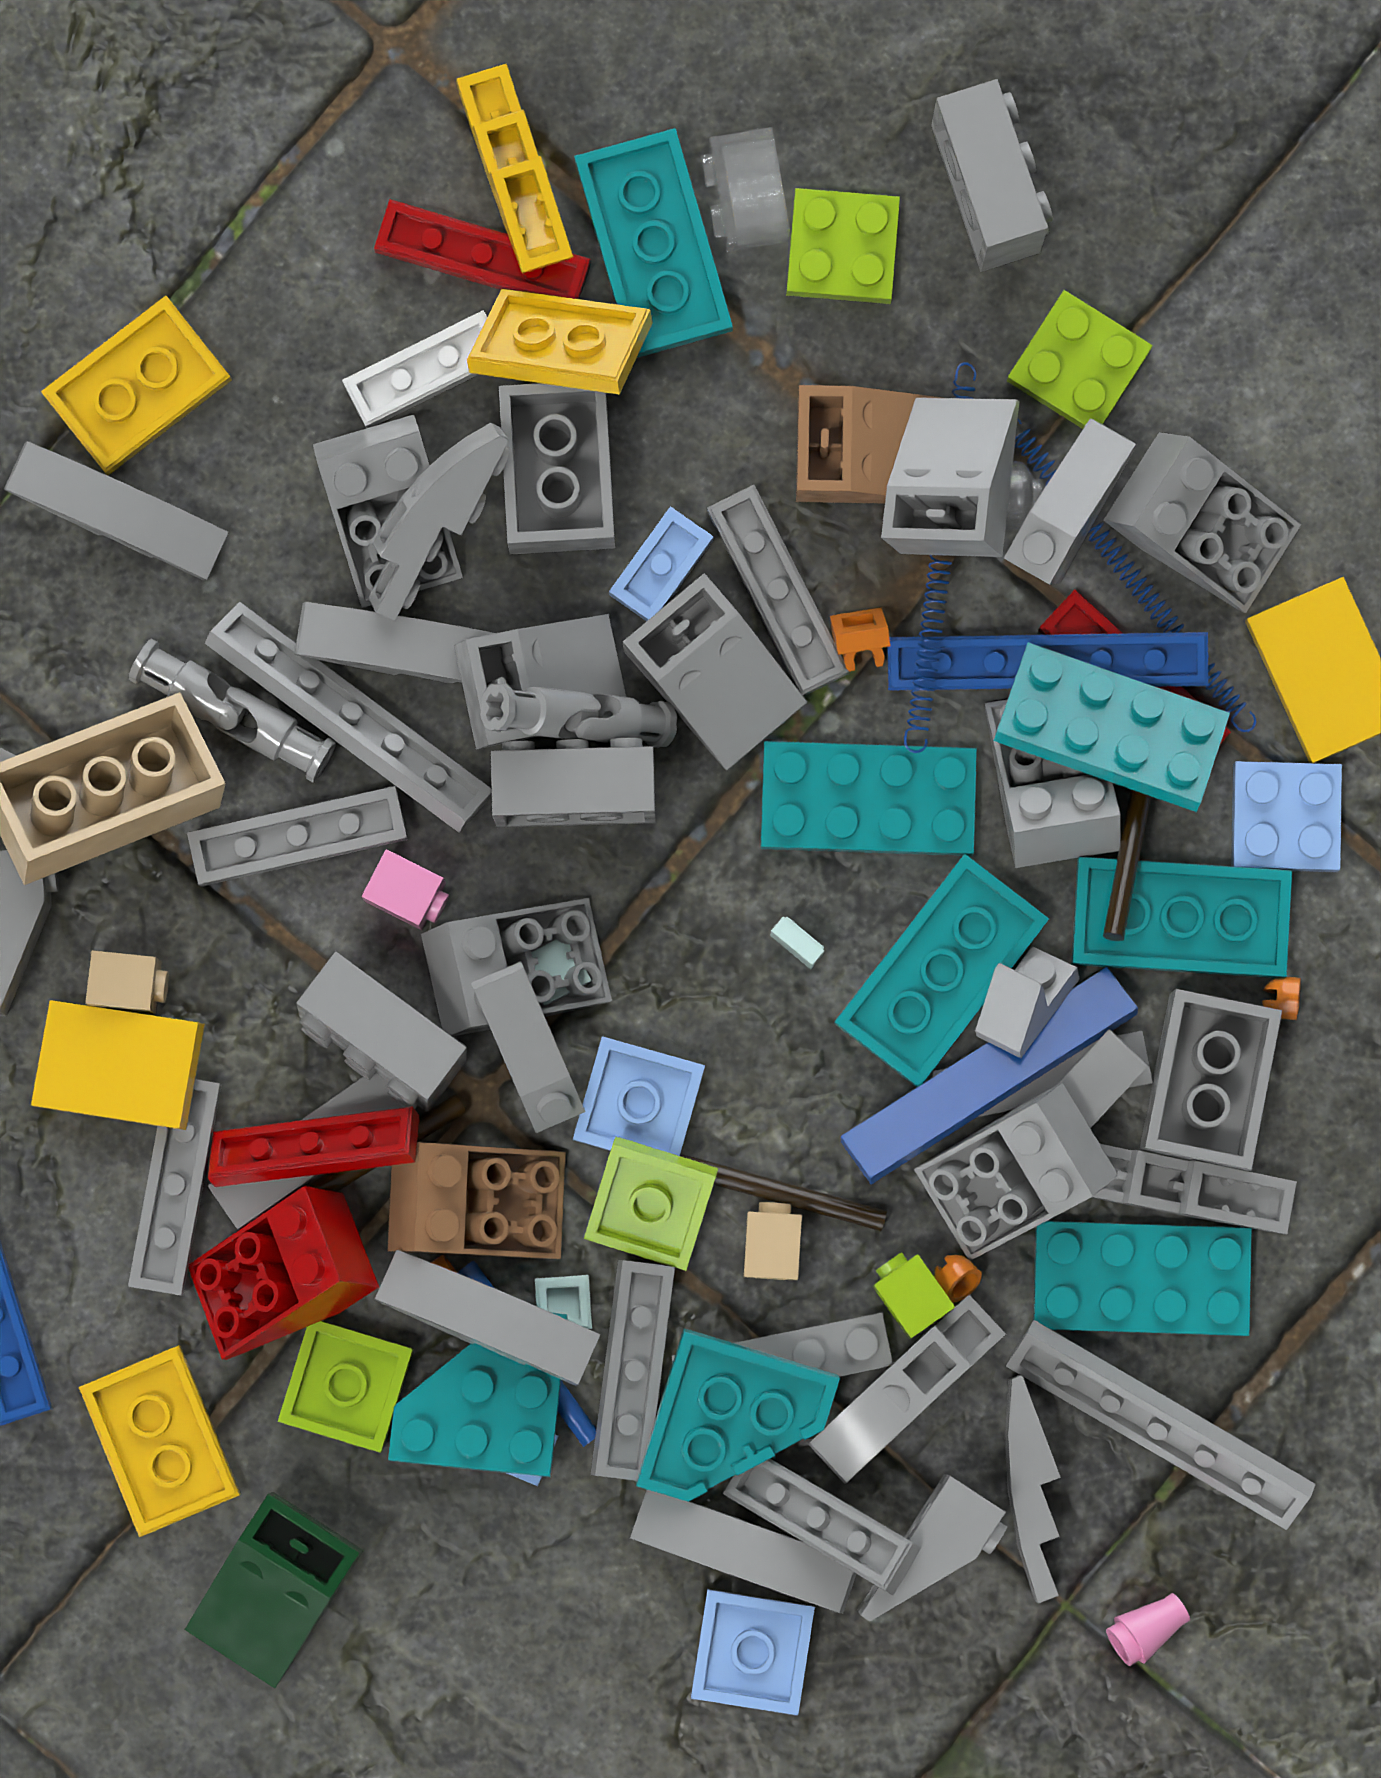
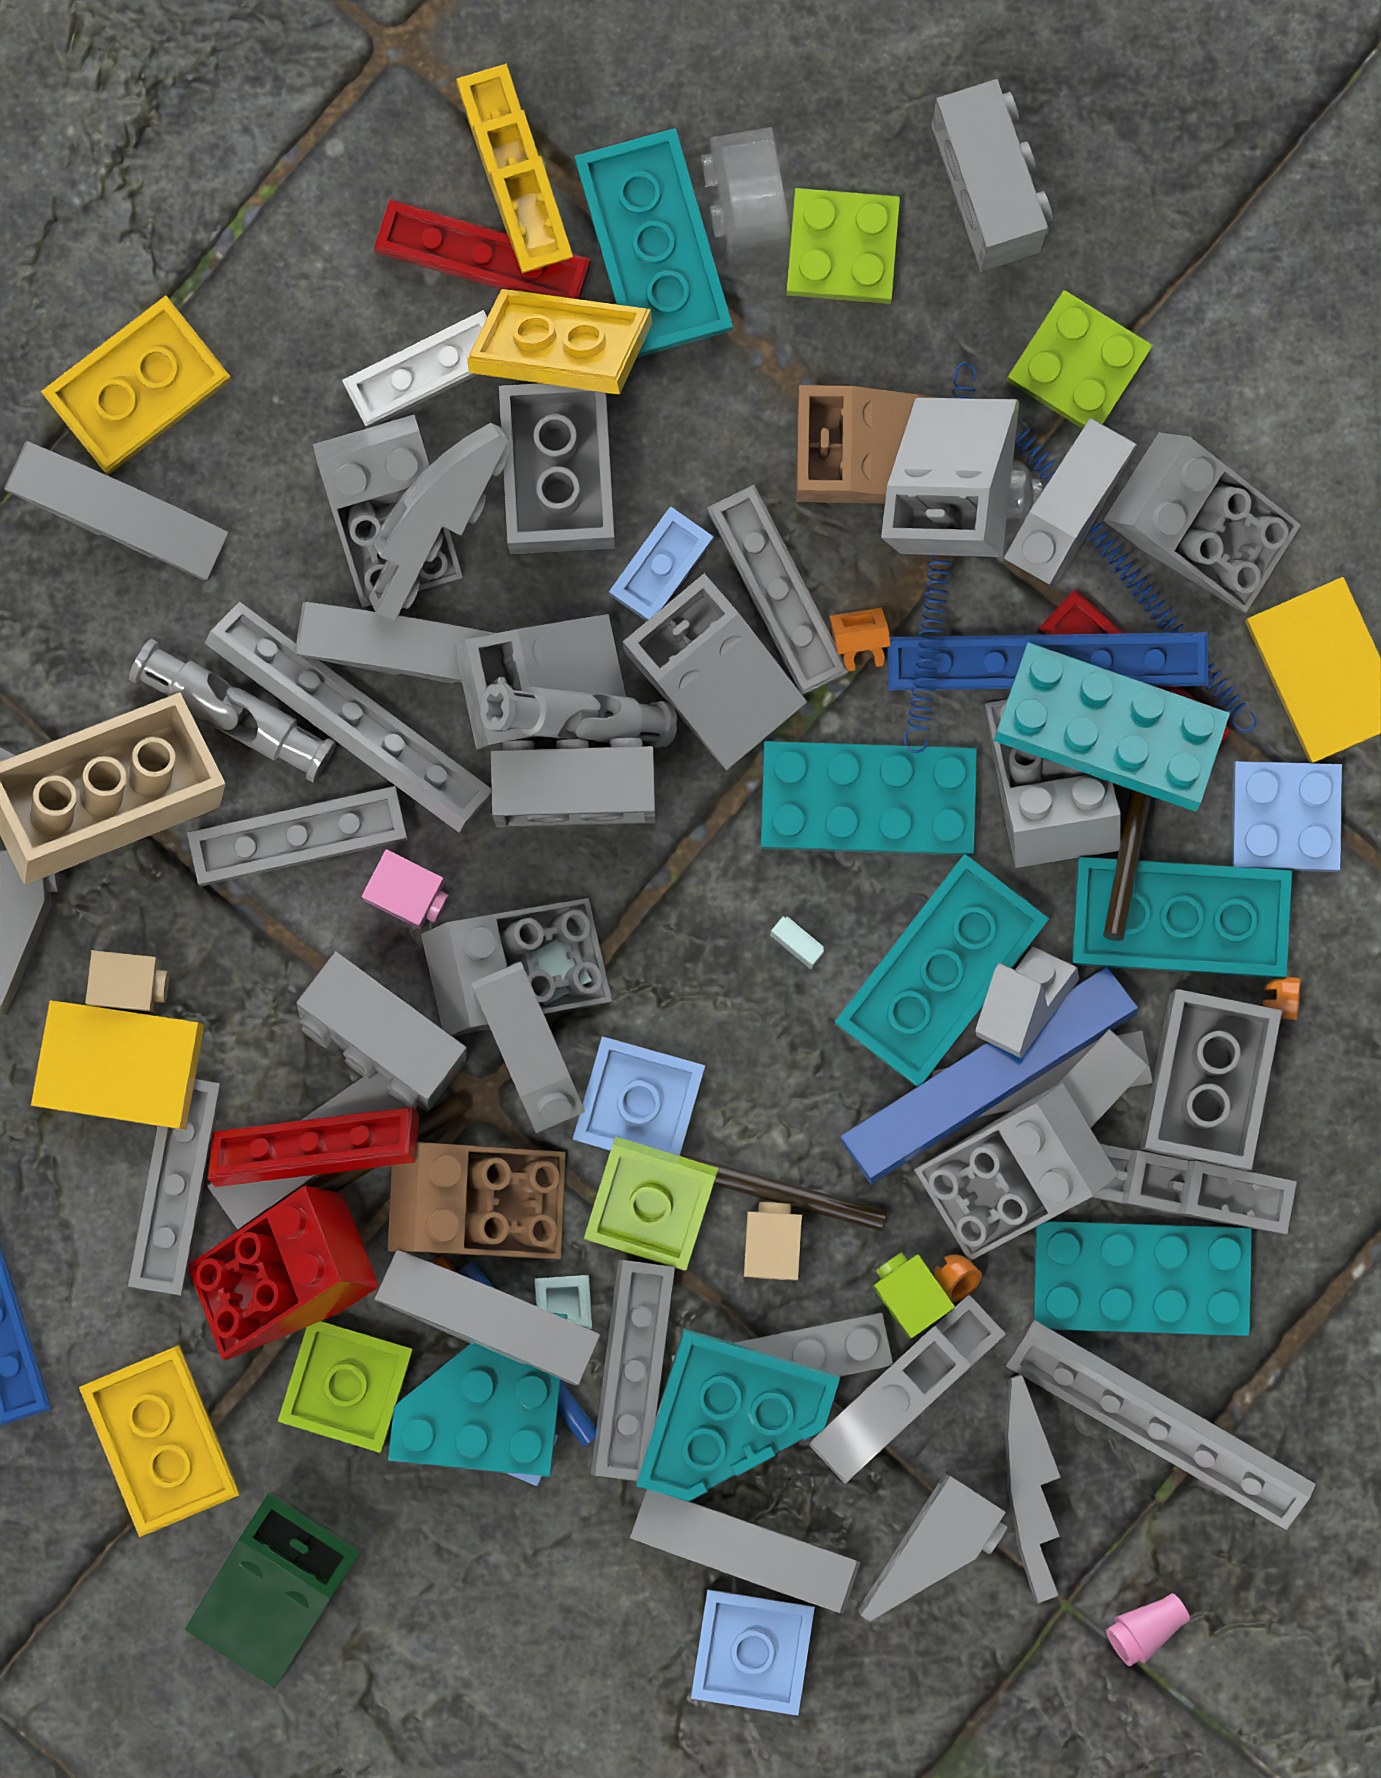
light grey tile [723,1459,921,1595] -> none

